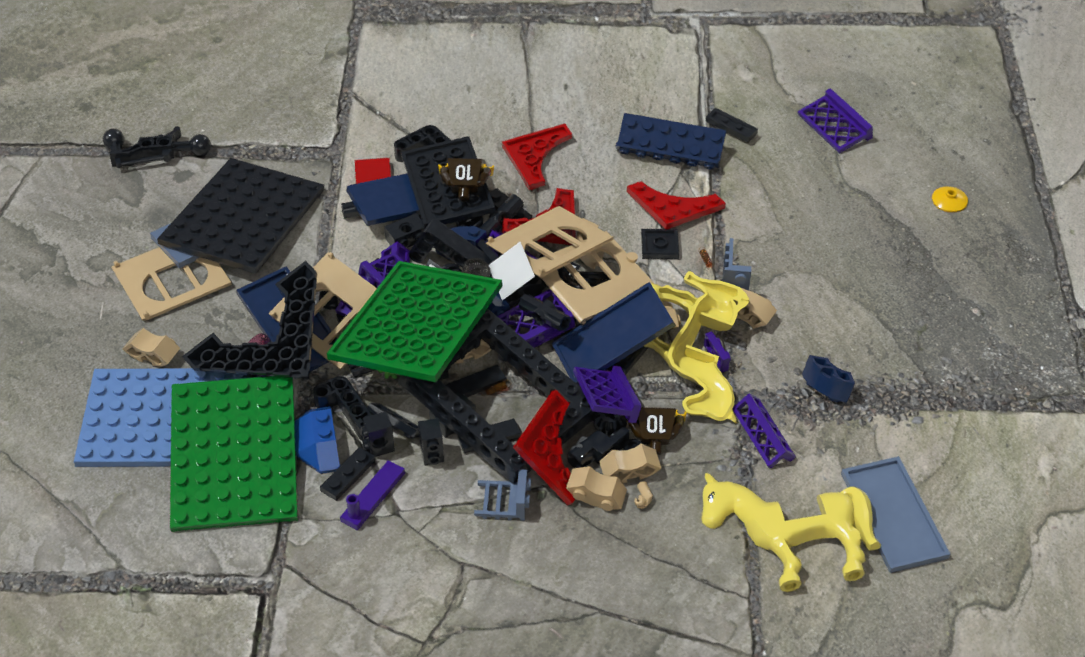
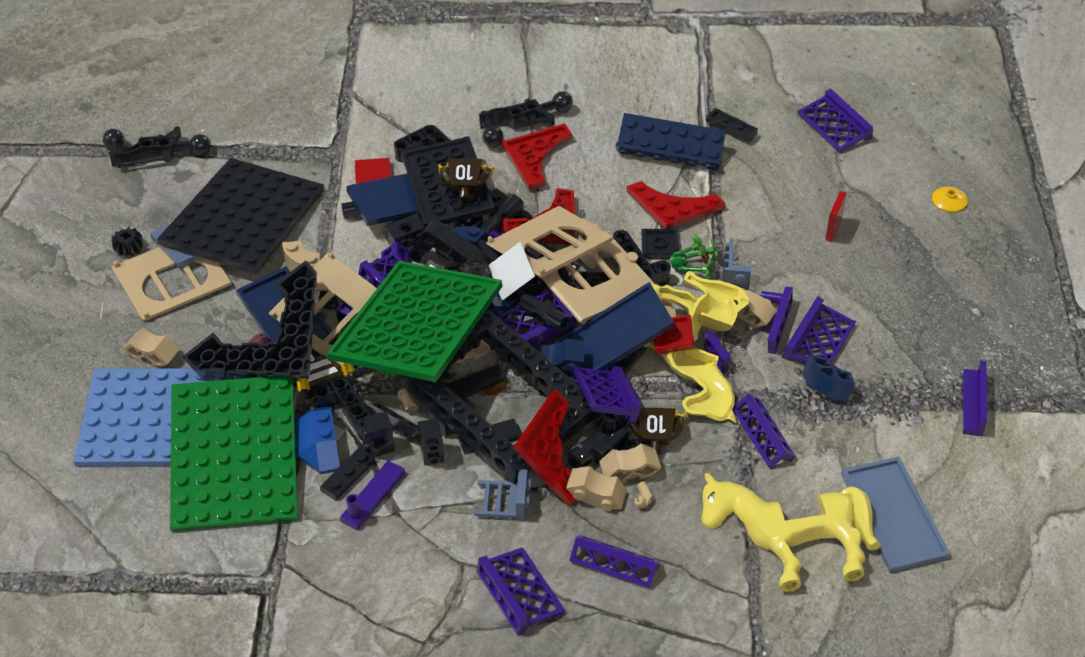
none -> black gear [111,227,143,257]
none -> tan brick [282,241,320,272]
none -> torso [294,354,355,399]
none -> tan pin [397,388,418,413]
none -> dark purple fence [476,547,565,635]
none -> black piece [479,91,573,148]
none -> dark blue brick [539,339,584,373]
none -> dark purple fence [569,535,661,588]
none -> black beam [613,230,671,286]
none -> red tile [654,314,695,355]
none -> plant [670,233,719,280]
none -> dark purple piece [760,286,793,354]
none -> dark purple fence [781,296,856,365]
none -> red tile [825,191,847,242]
none -> dark purple fence [962,360,987,436]

